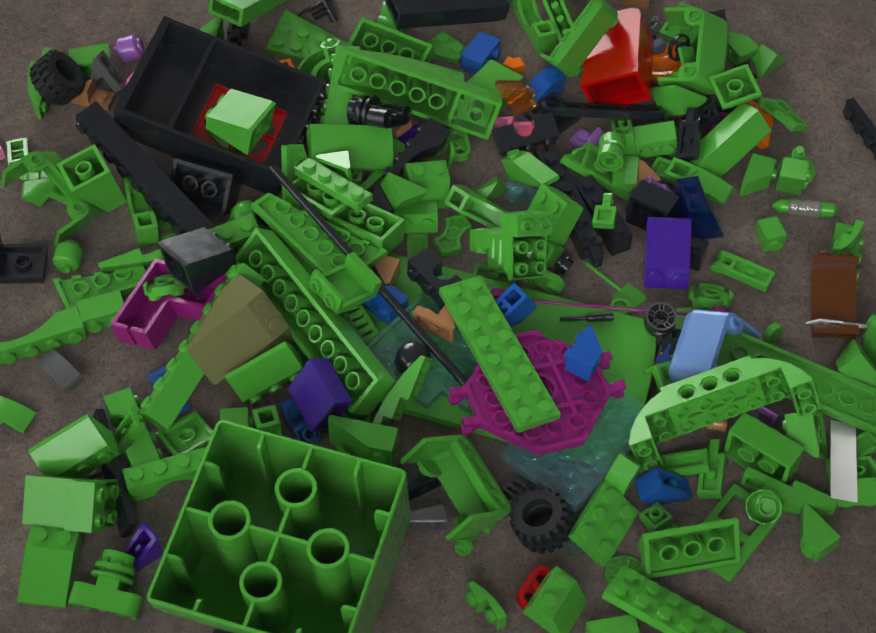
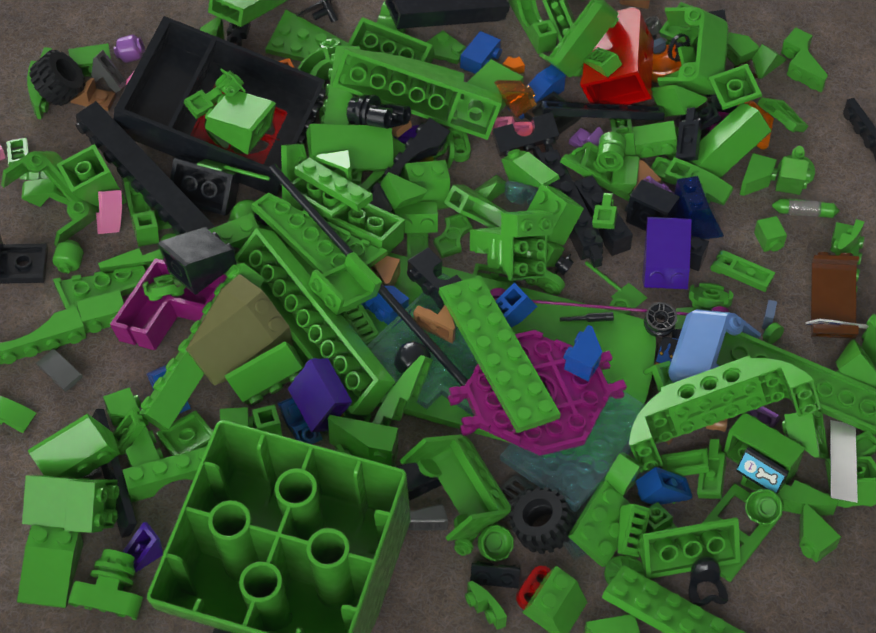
none -> bright pink slope [96,190,122,234]
none -> bright green plate [184,87,223,119]
none -> bright green piece [197,159,270,181]
none -> bright green hinge [215,68,246,96]
none -> black hinge [470,561,520,589]
none -> bright green hair [478,525,514,562]
none -> bright green slope [583,47,622,77]
none -> bright green slope [617,504,650,558]
none -> black piece [688,557,728,606]
none -> slope [736,447,789,494]
none -> sand blue tile [762,300,777,329]
none -> bright green arch [781,27,827,92]

